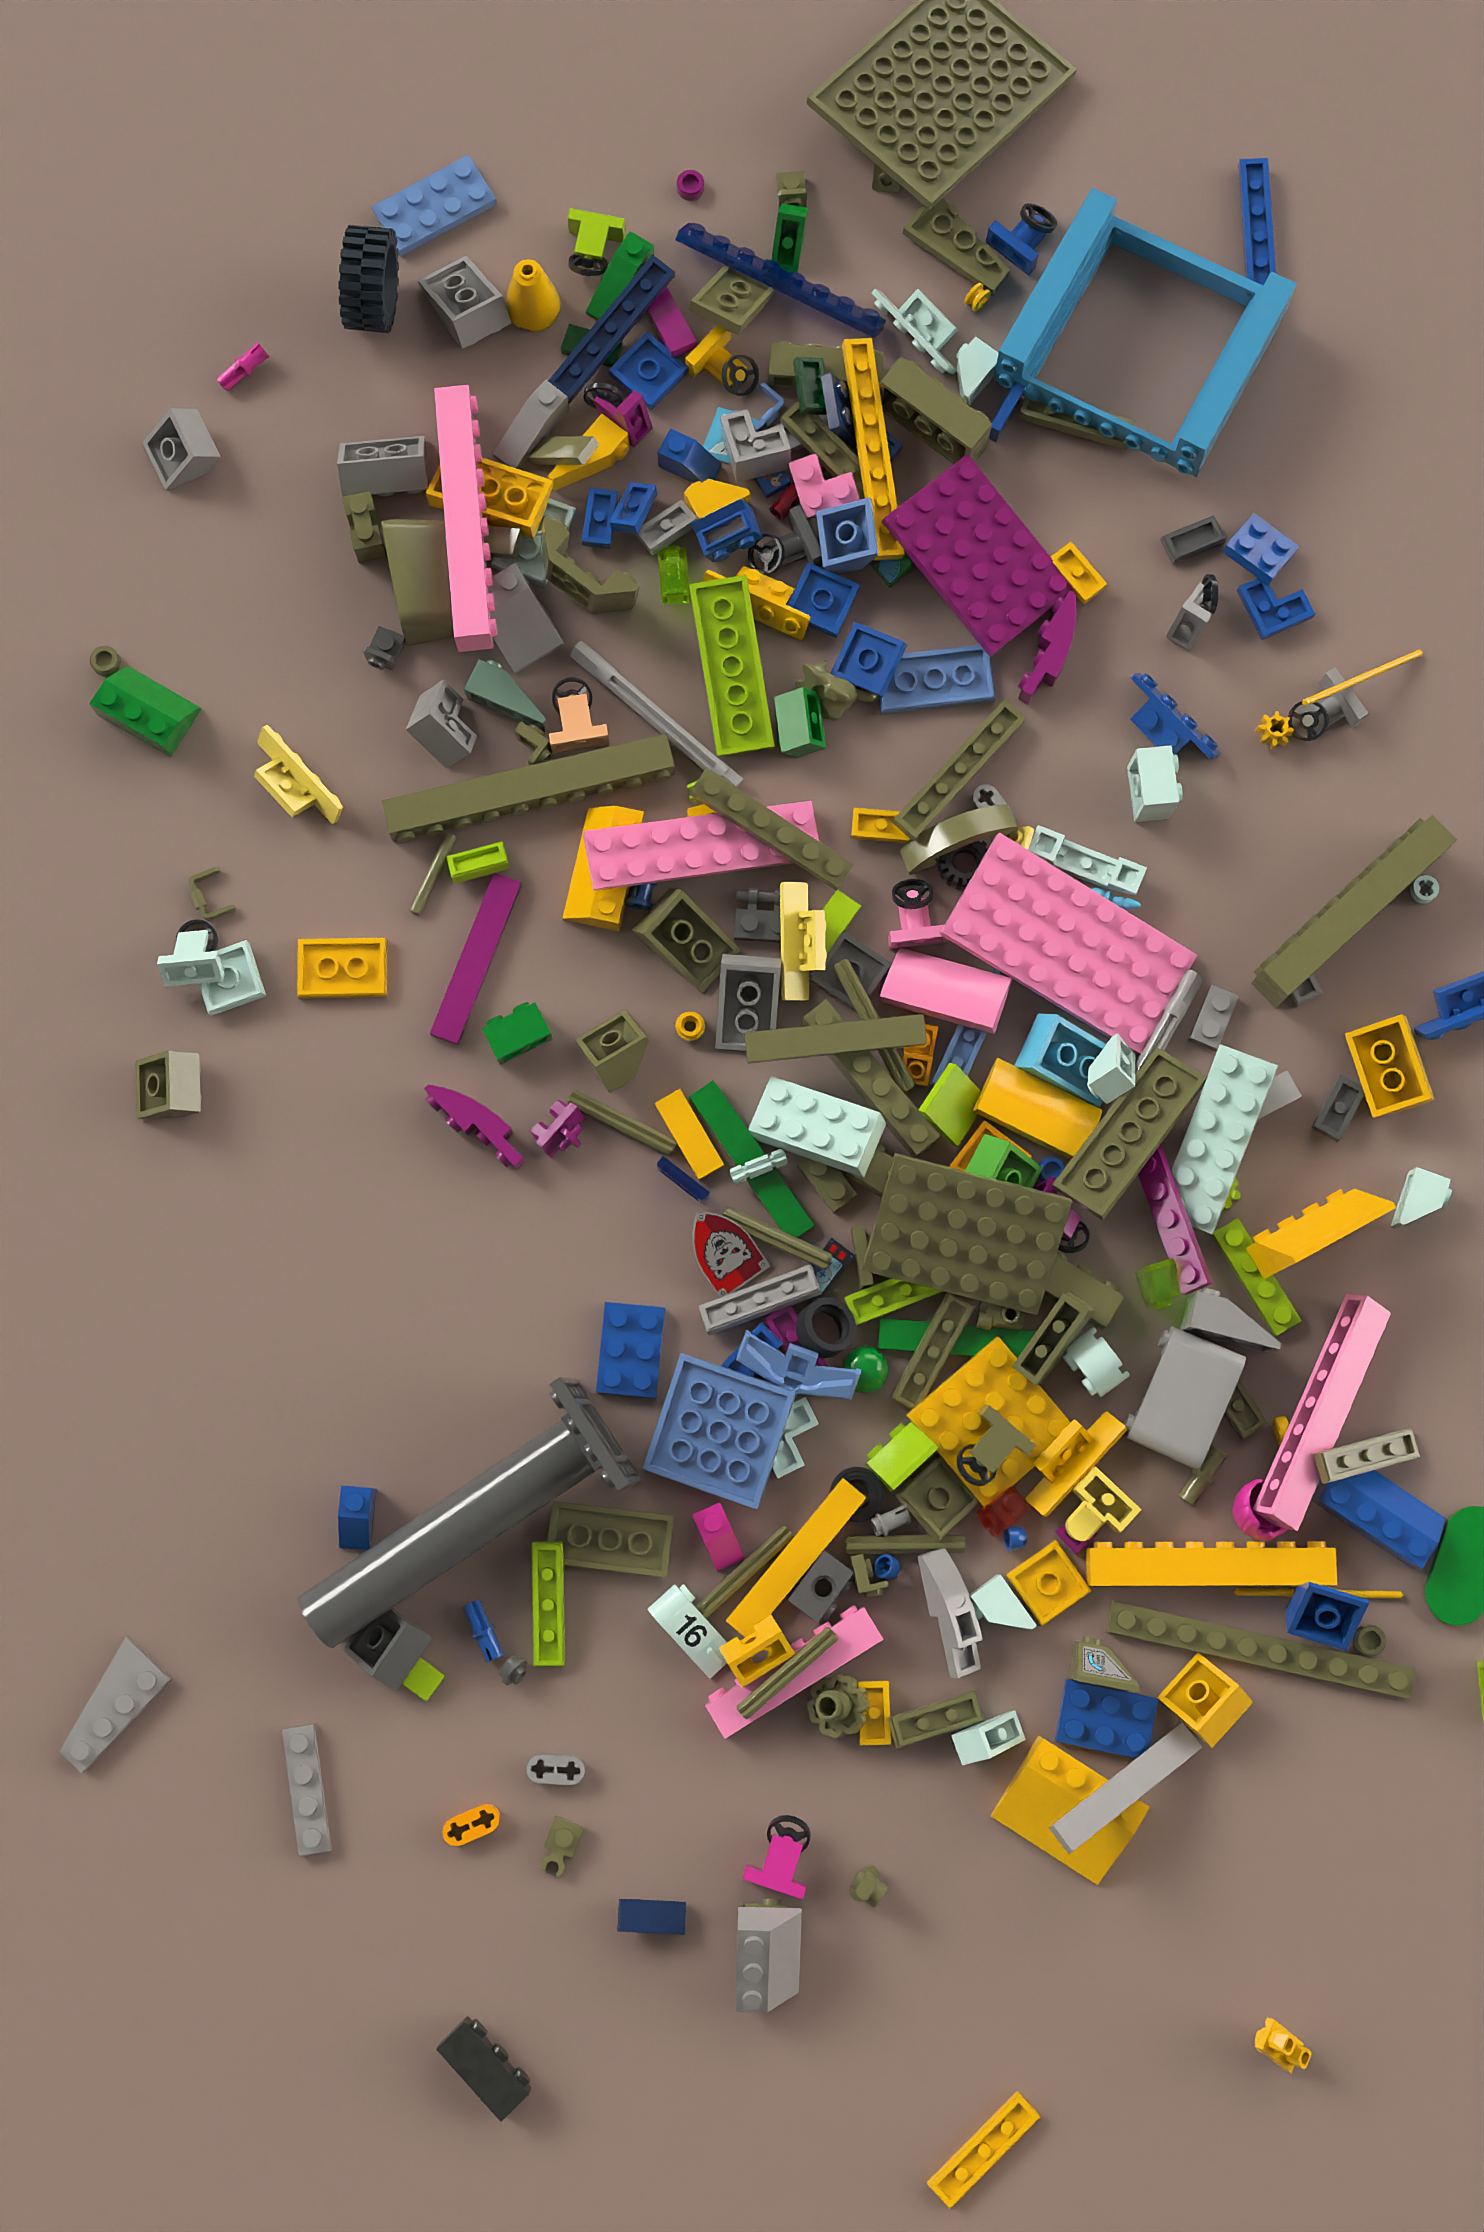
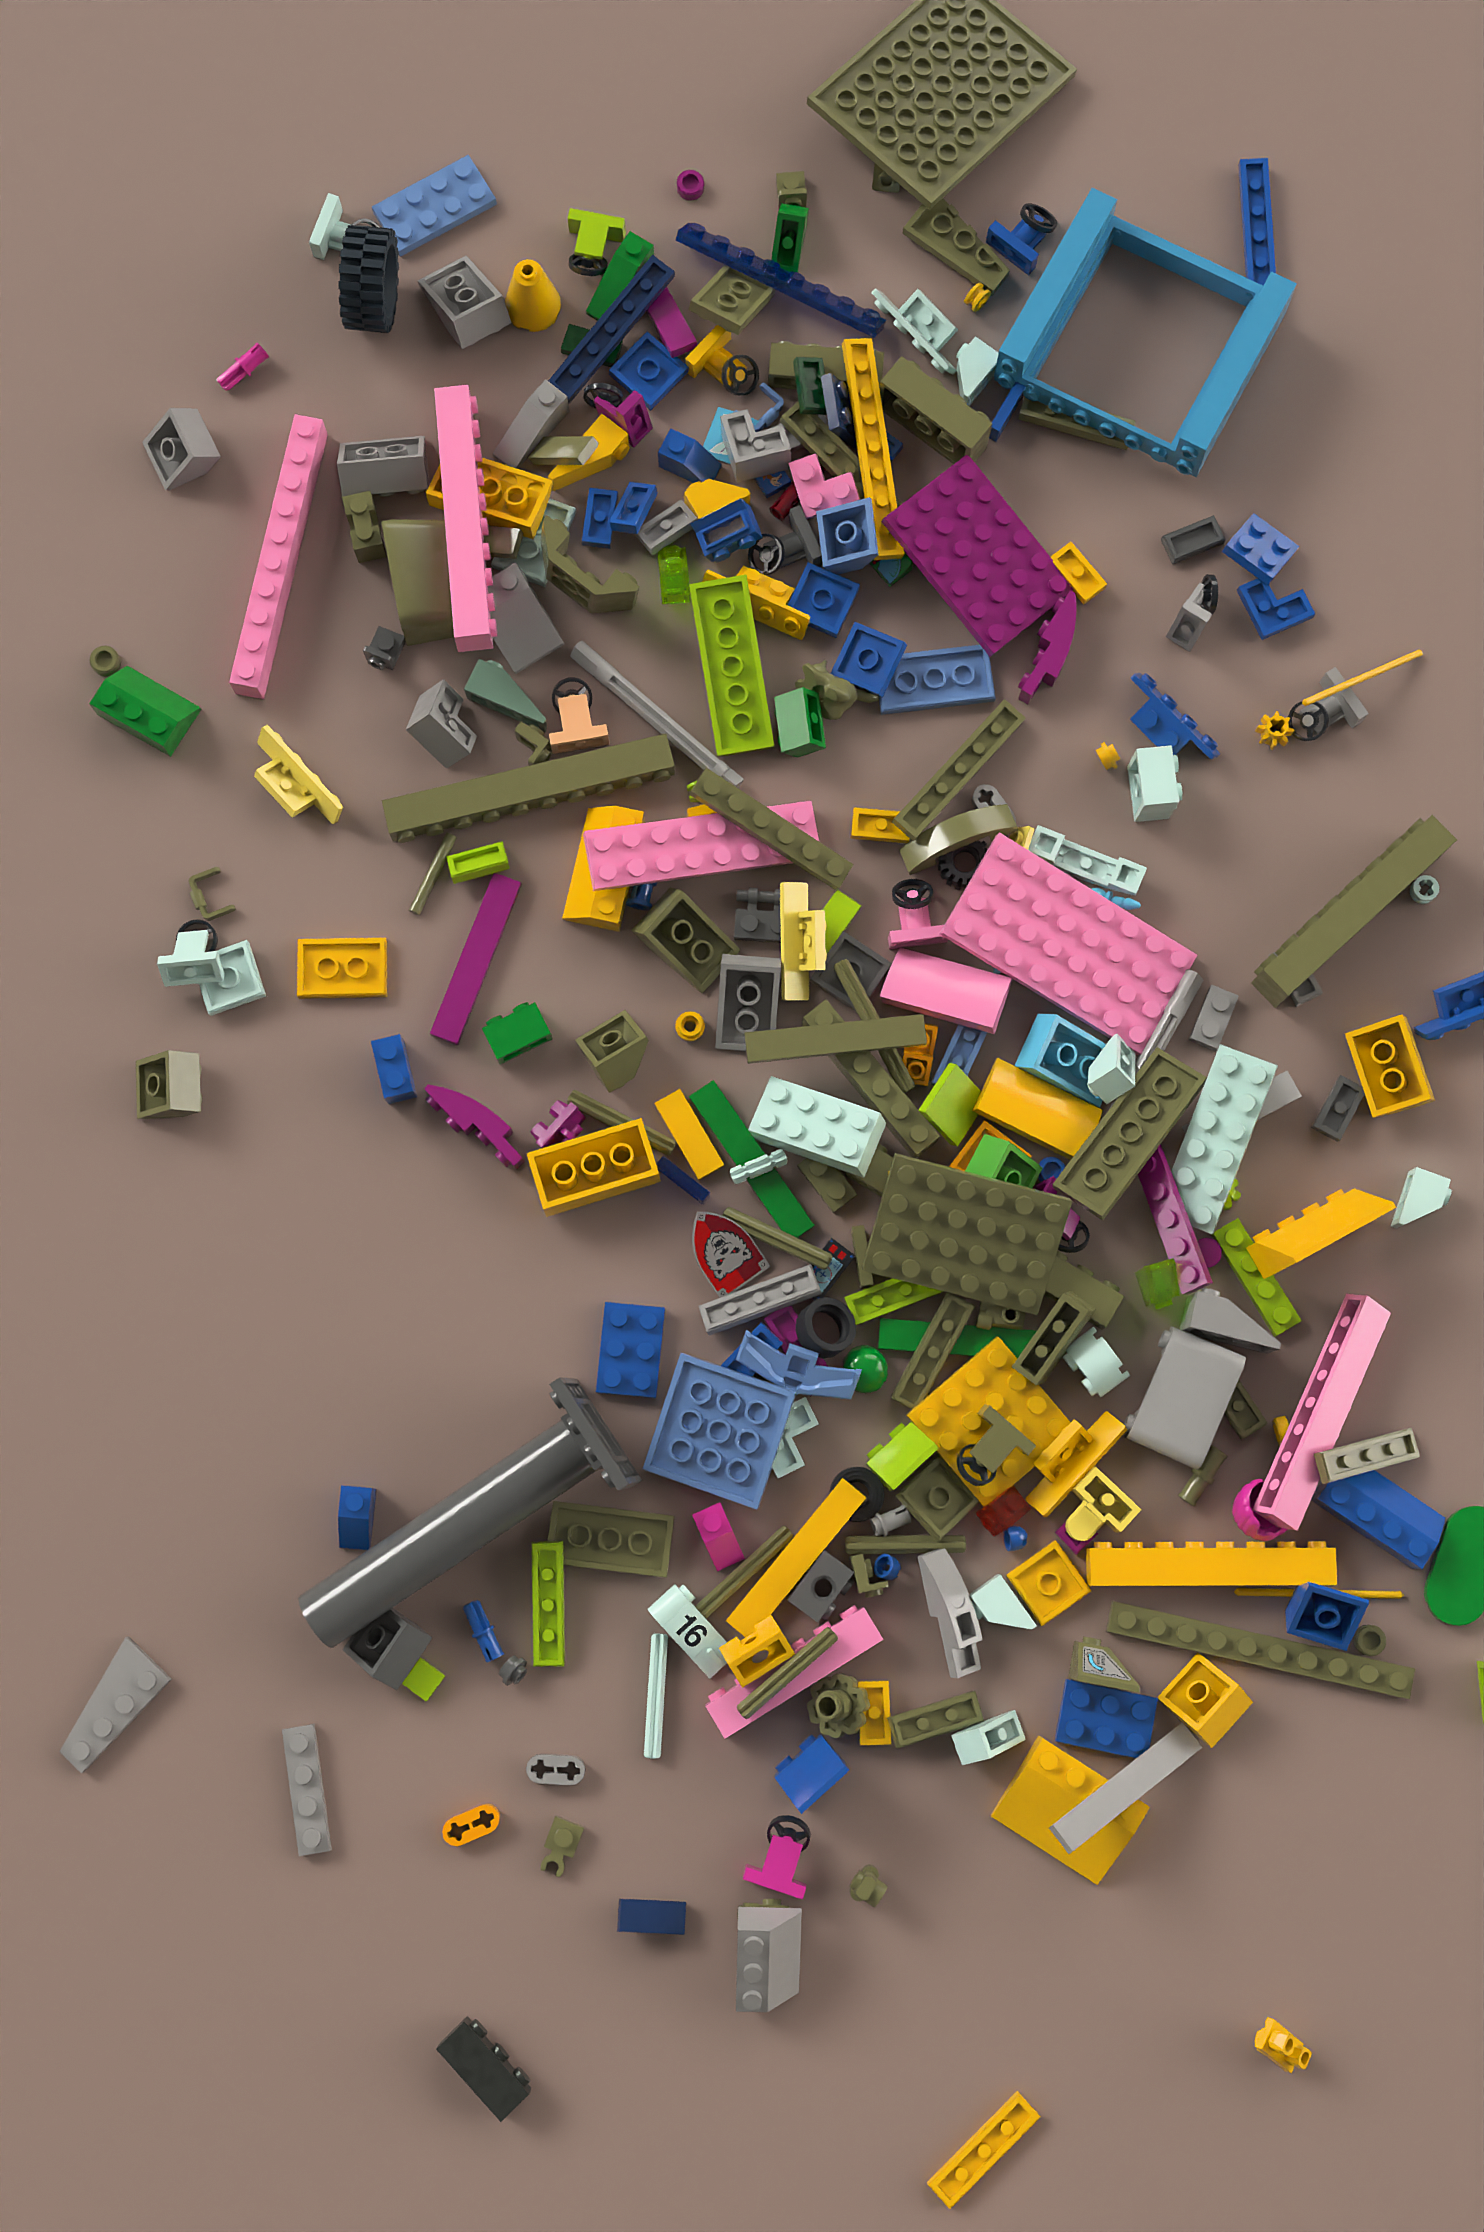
none -> bright pink brick [229,414,328,699]
none -> light aqua piece [309,193,379,260]
none -> blue brick [371,1034,417,1104]
none -> yellow slope [526,1118,661,1217]
none -> light aqua axle [644,1633,668,1759]
none -> blue slope [774,1734,849,1814]
none -> yellow plate [1095,742,1120,770]
none -> magenta tile [1197,1238,1222,1268]

